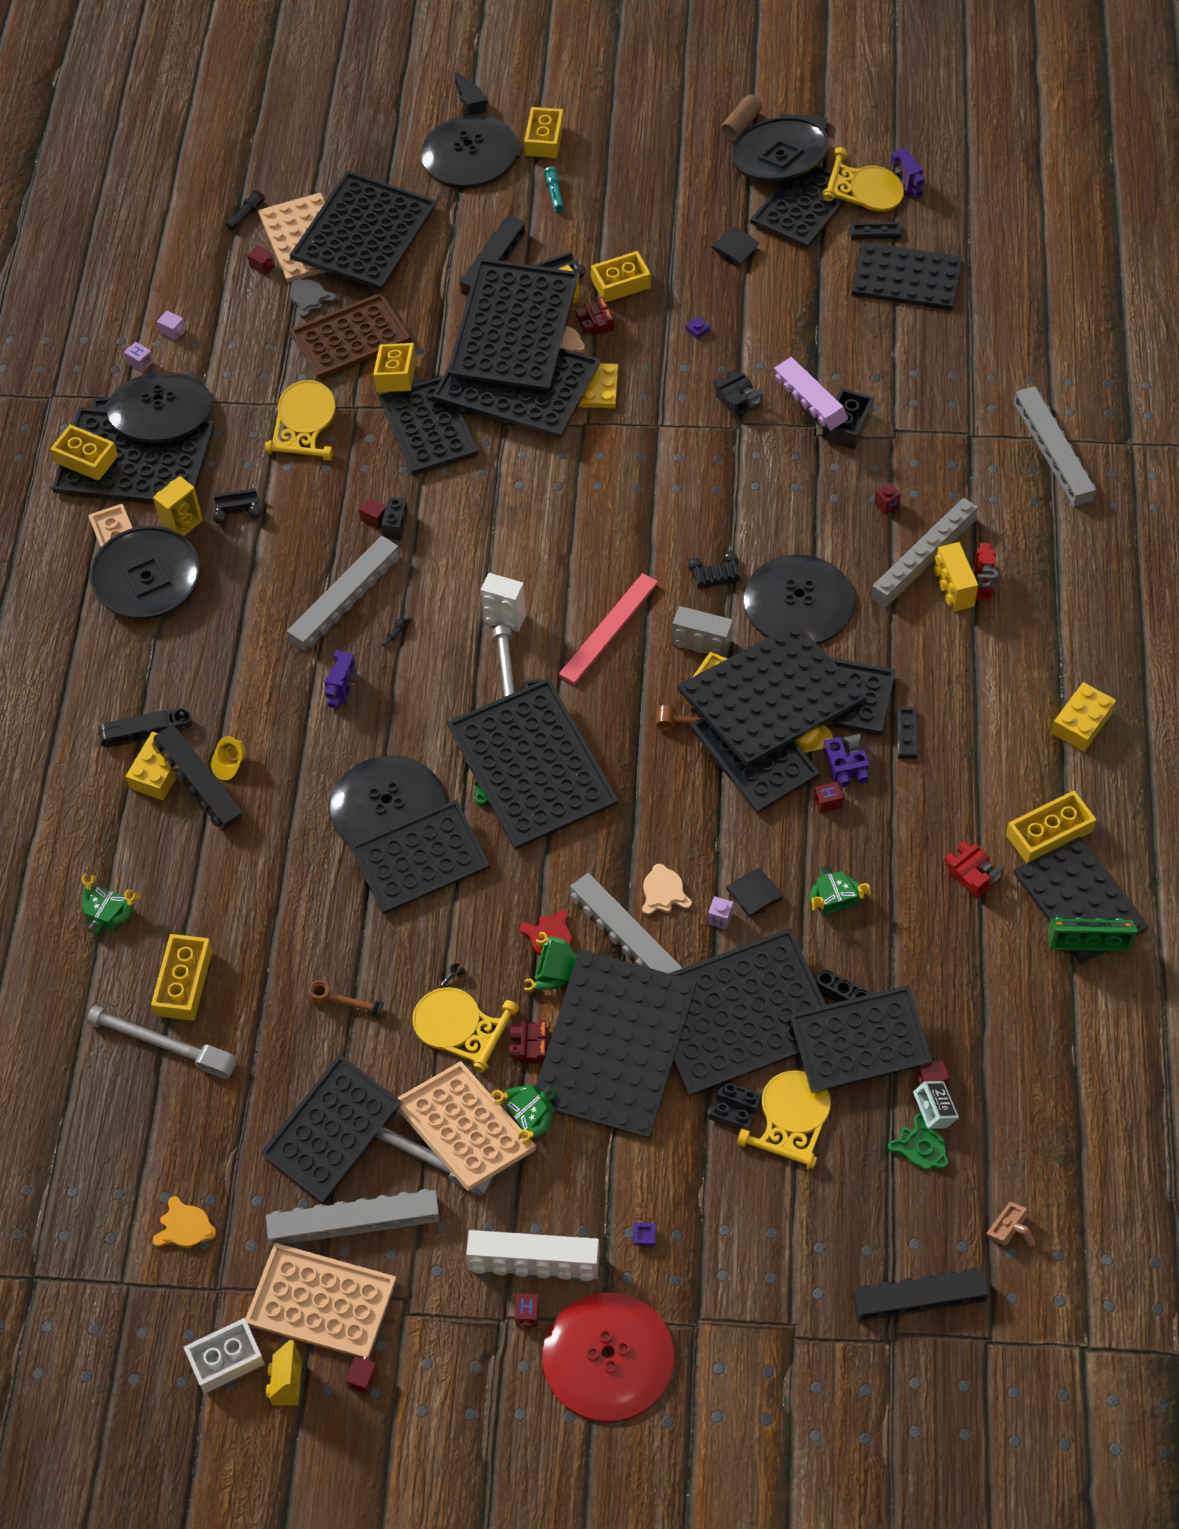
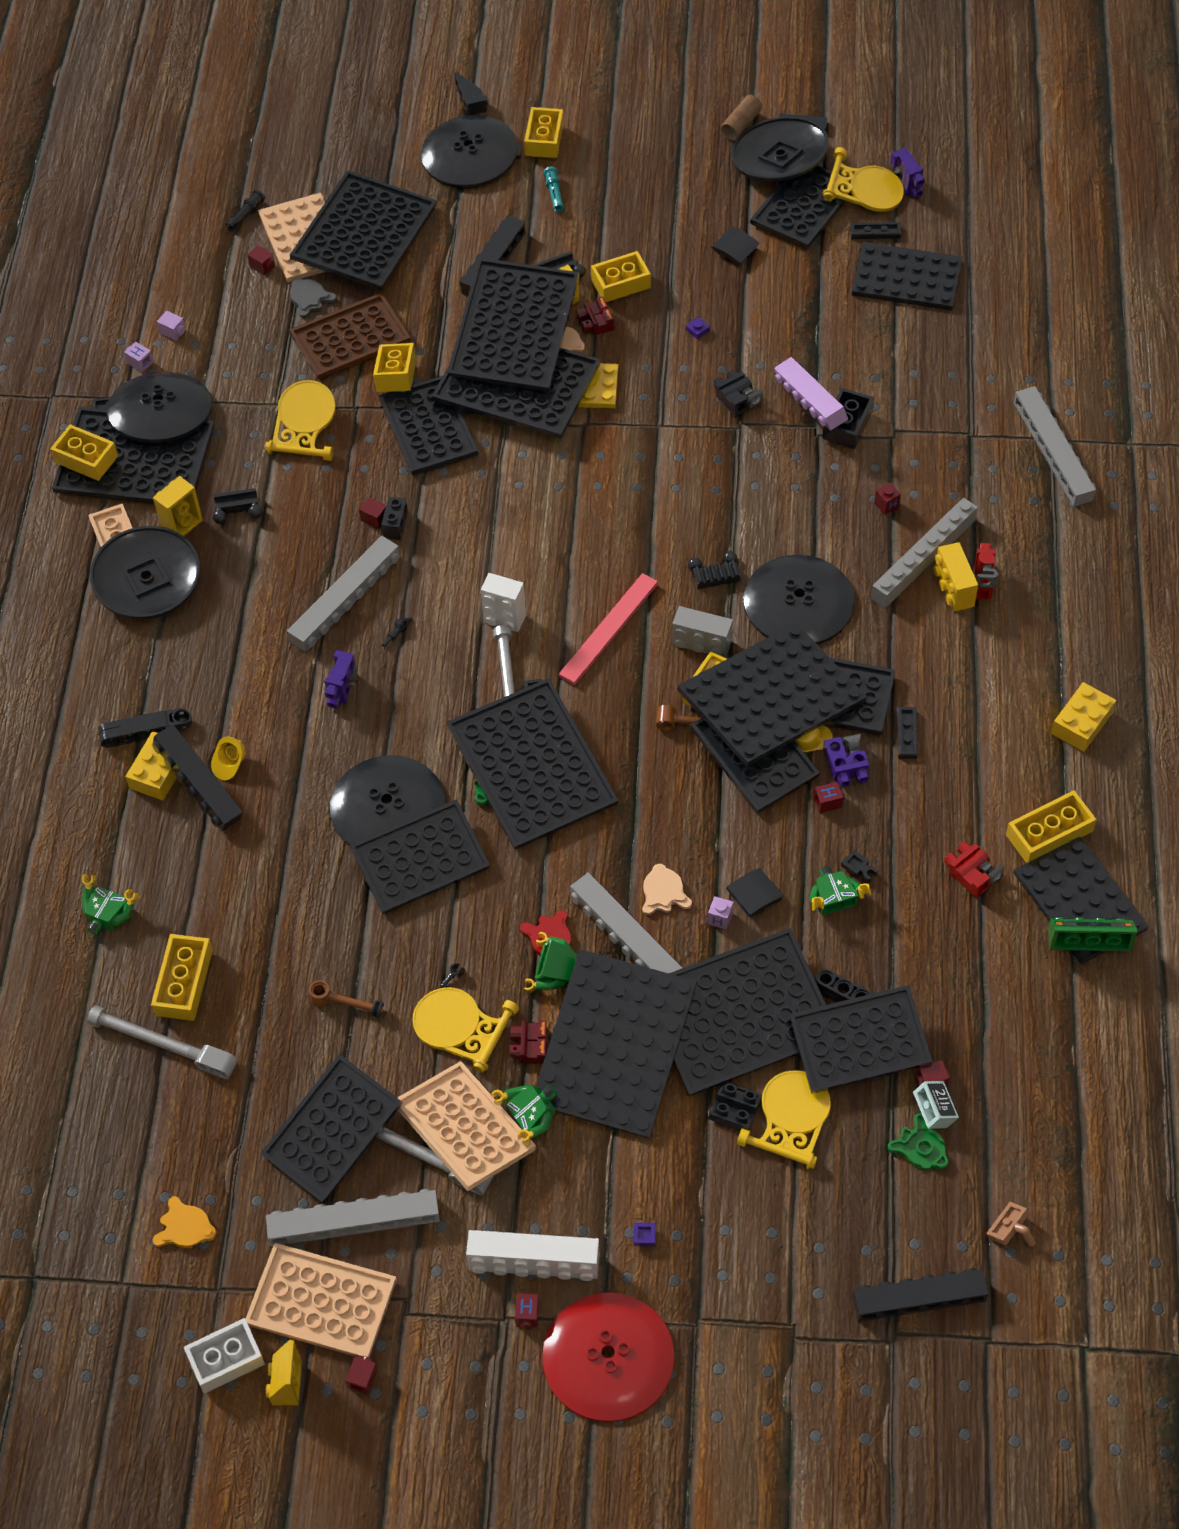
none -> black plate [841,850,878,883]

